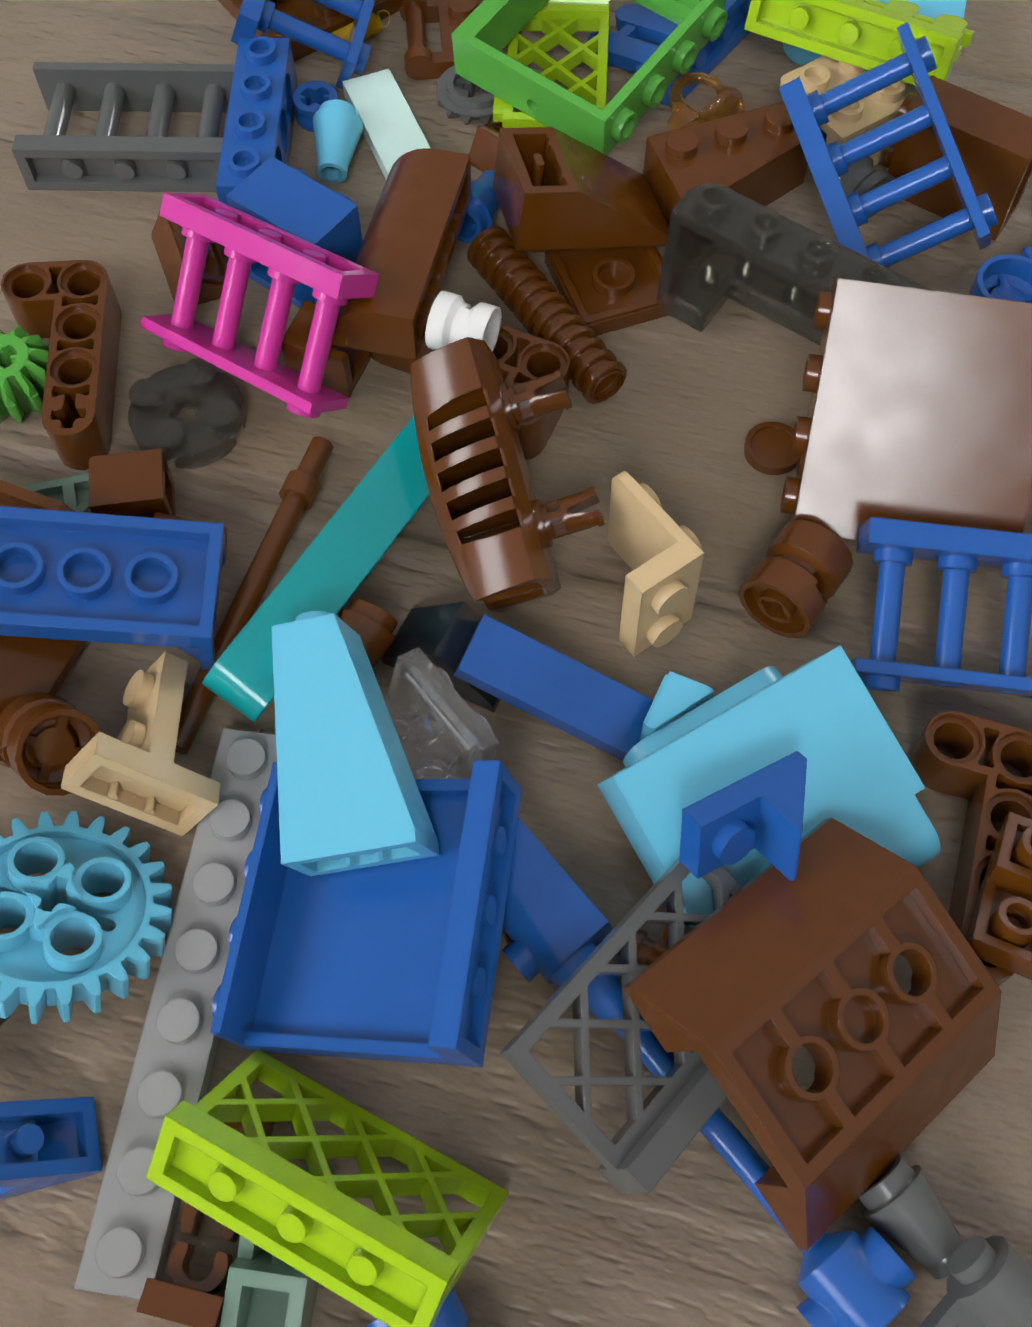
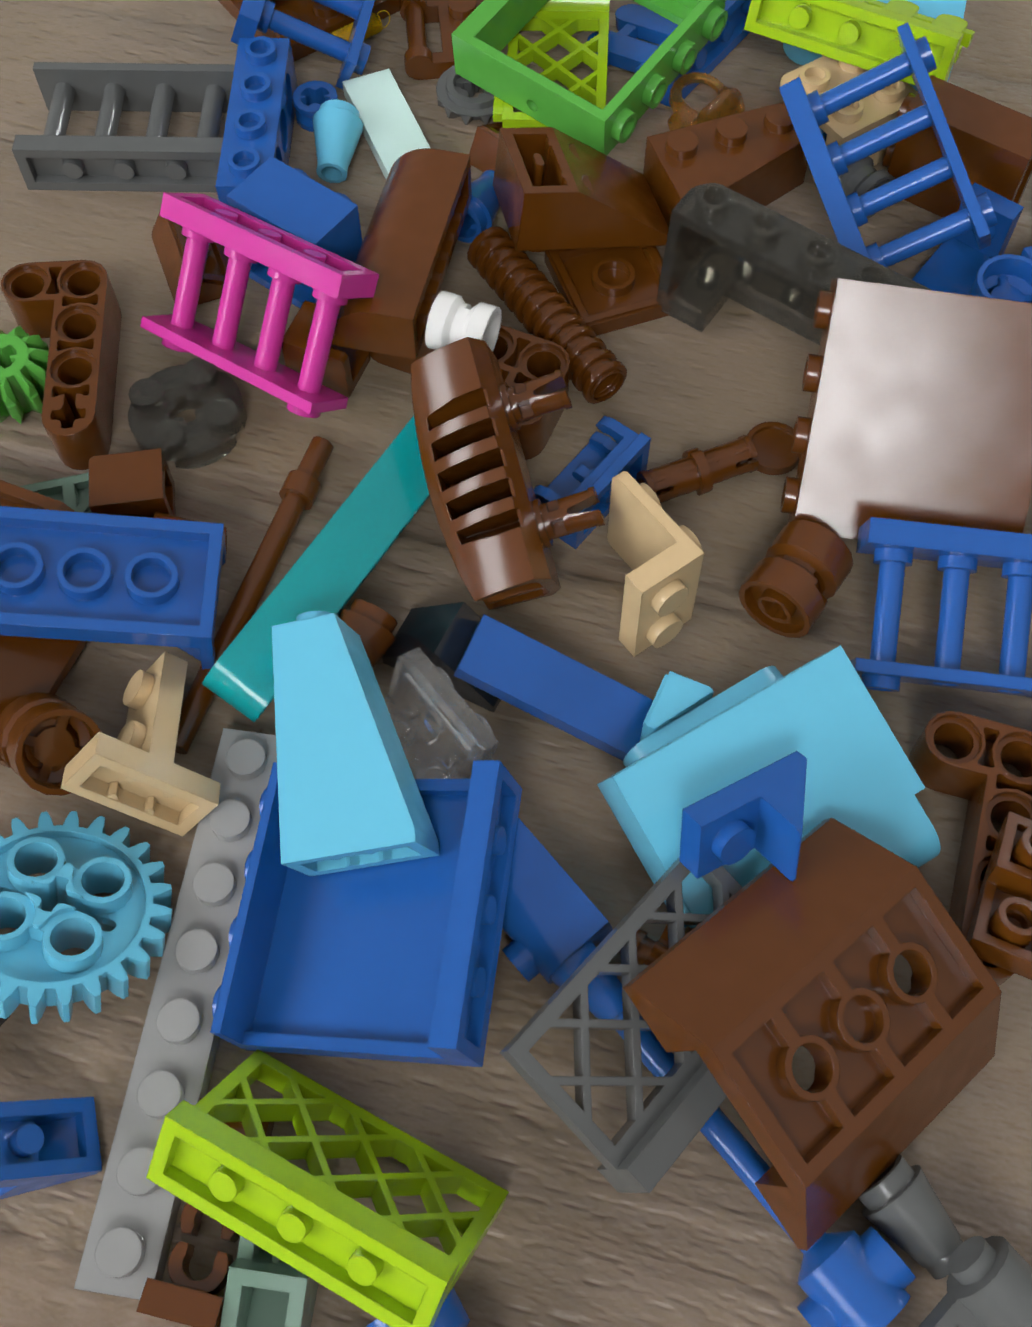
none -> blue hinge [534,416,651,549]
none -> reddish brown pin [636,435,759,503]
none -> blue bracket [907,183,1024,295]

